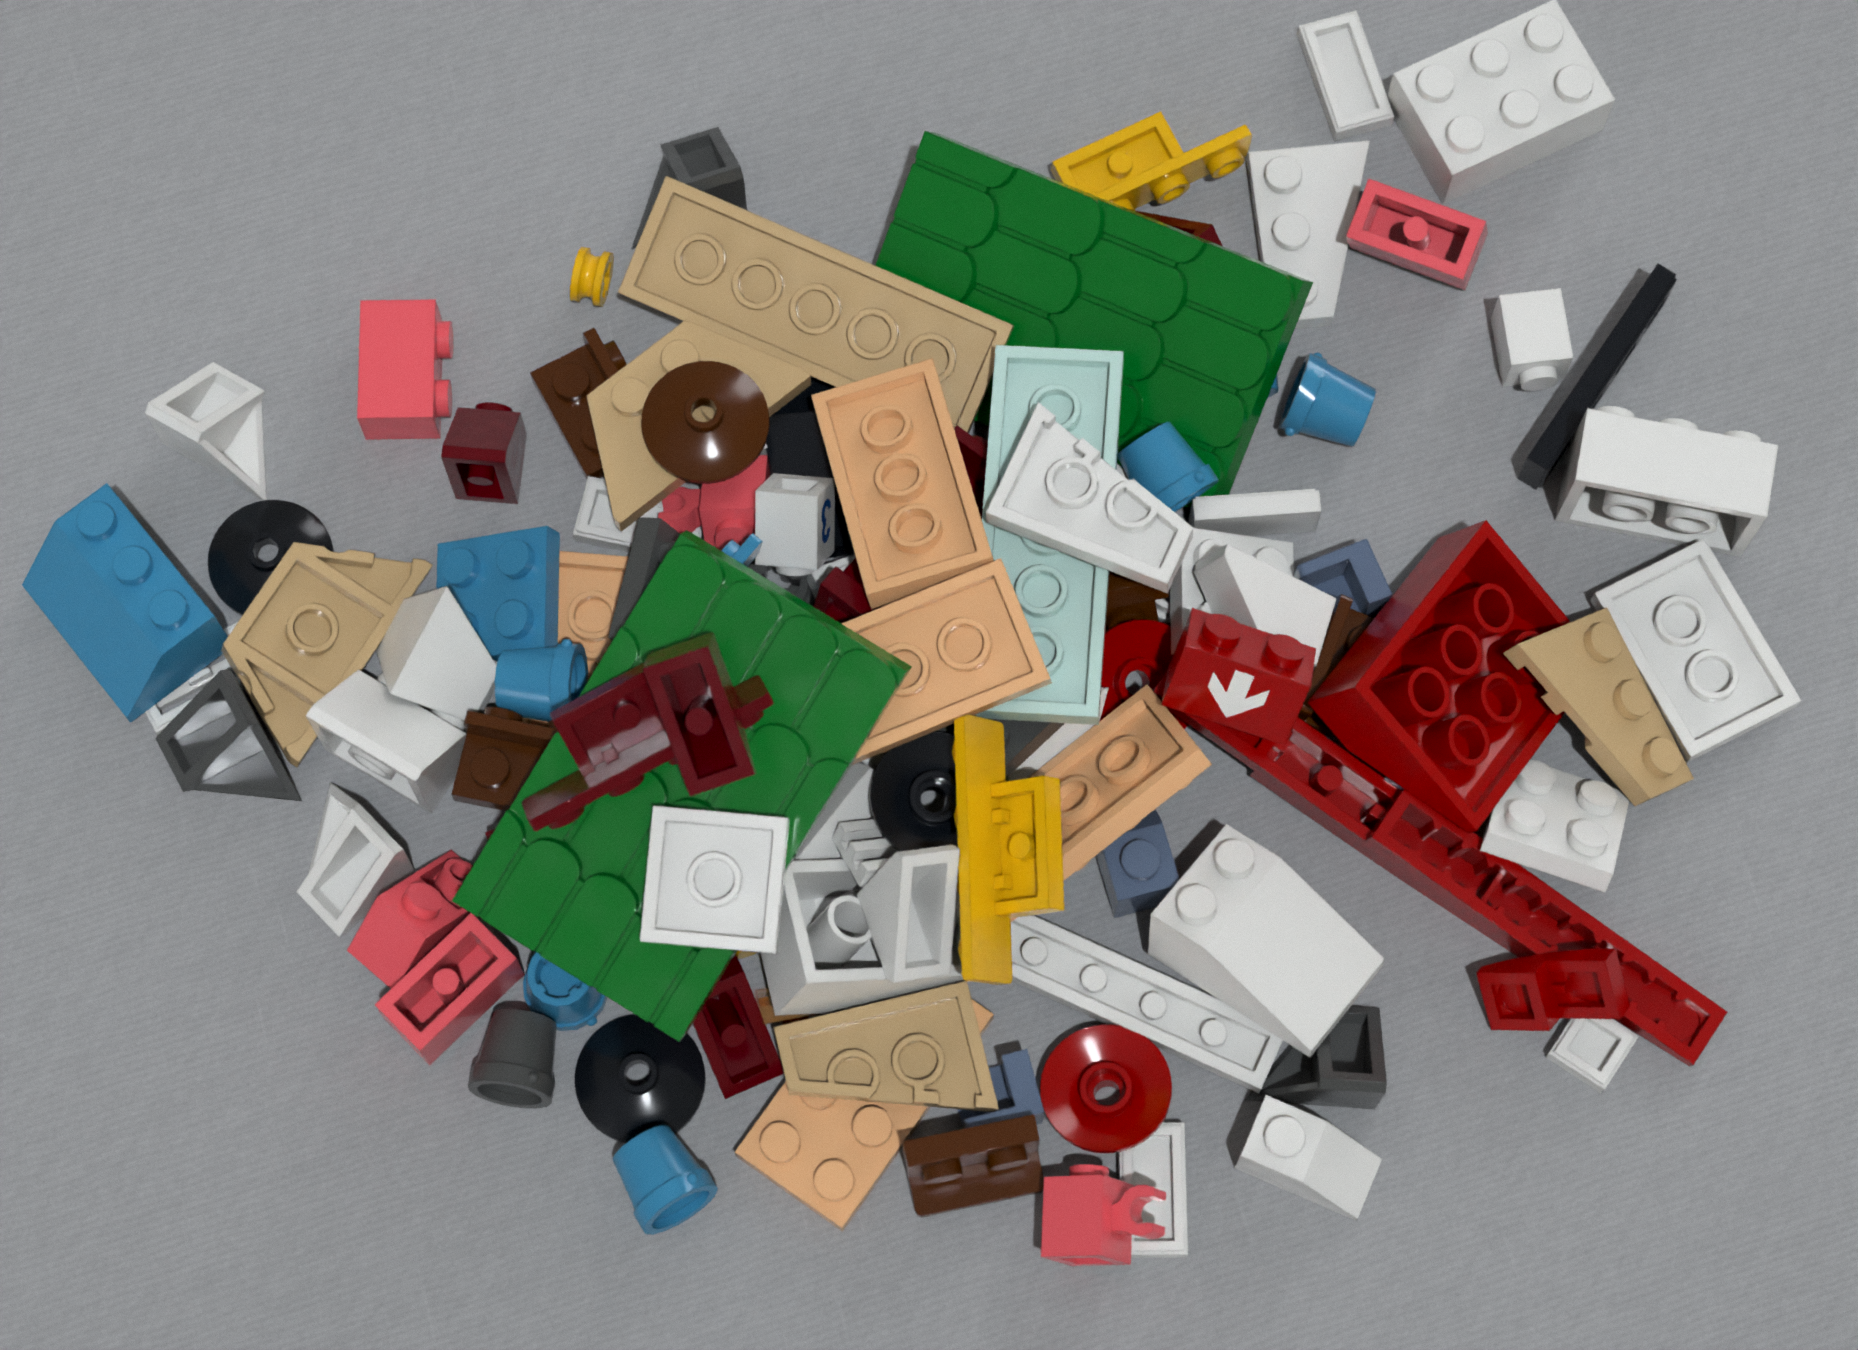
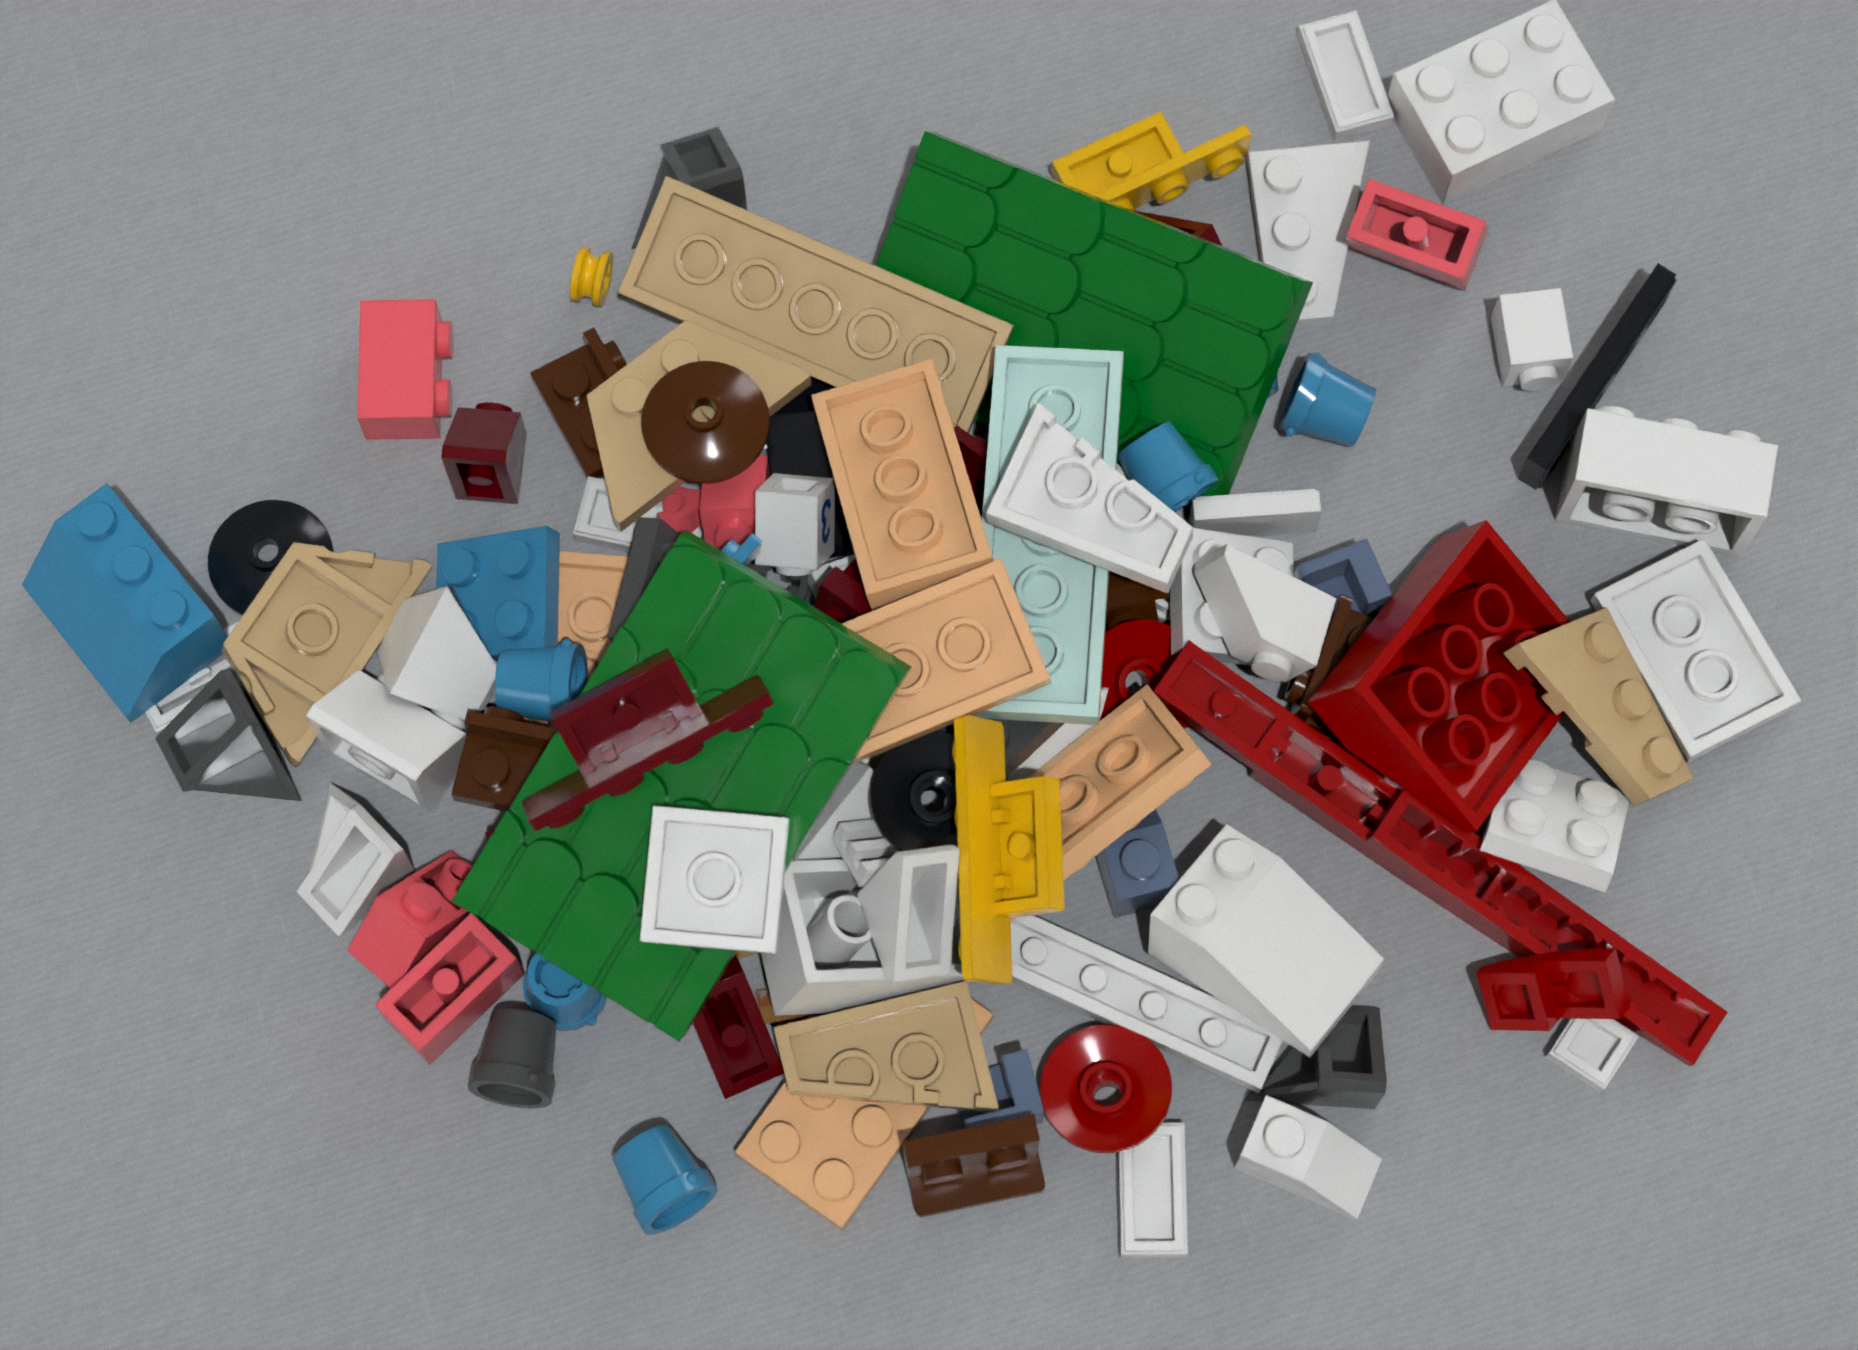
white slope [145,362,267,500] -> none
black dish [575,1015,706,1143] -> none
dark red slope [643,632,756,797] -> none
coral brick [1041,1164,1166,1266] -> none
red brick [1161,608,1316,745] -> none

